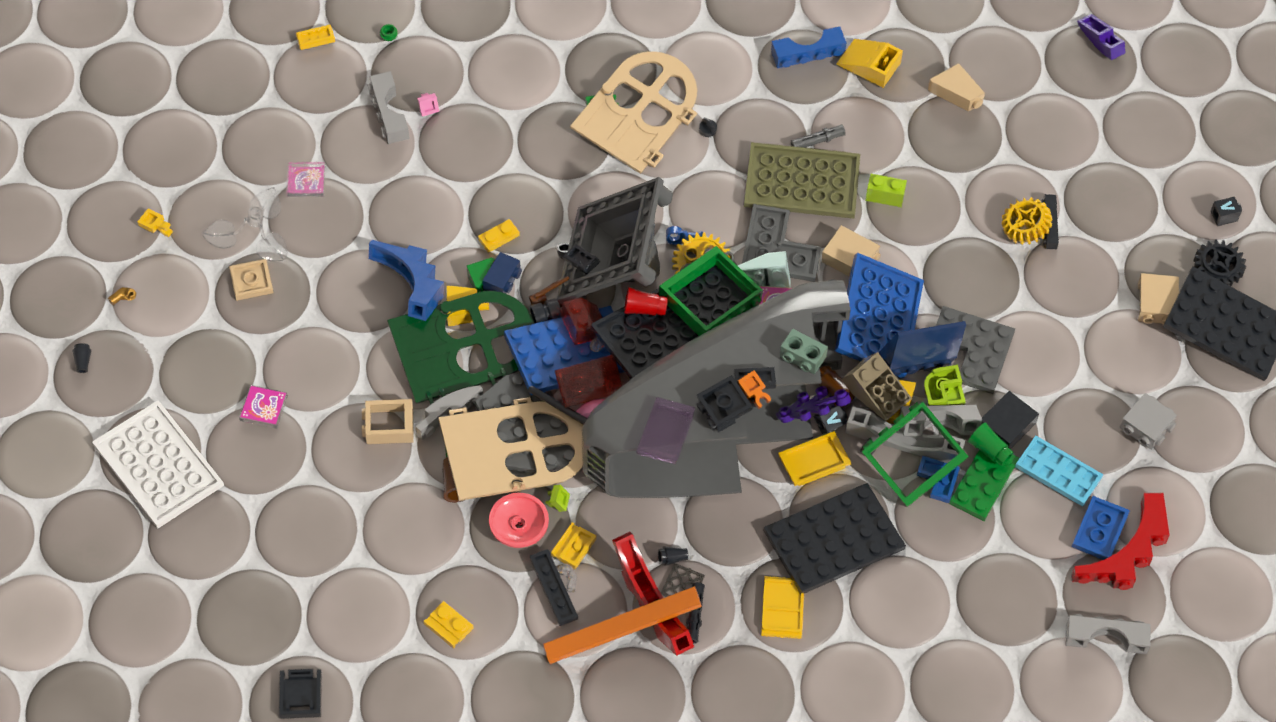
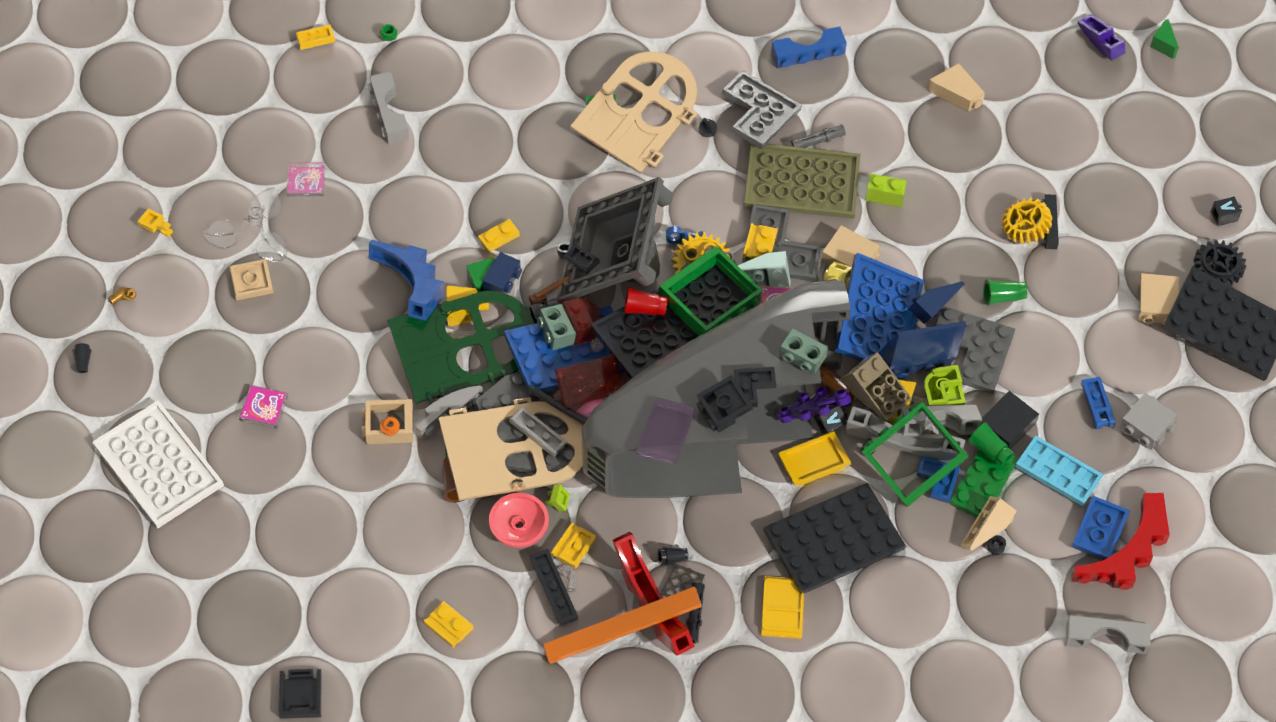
bright pink tile [417,93,439,117] -> none
orange plate [737,370,771,409] -> none
yellow slope [836,39,903,88] -> none
none -> orange plate [380,417,400,436]
none -> light grey tile [509,406,567,457]
none -> sand green brick [537,304,576,350]
none -> plate [722,70,802,149]
none -> yellow plate [743,223,778,260]
none -> light yellow brick [823,262,852,288]
none -> dark blue slope [908,281,965,324]
none -> tan slope [960,496,1017,550]
none -> green plant [983,280,1028,306]
none -> black bush [987,535,1006,555]
none -> blue plate [1081,377,1115,430]
none -> green slope [1150,19,1179,59]

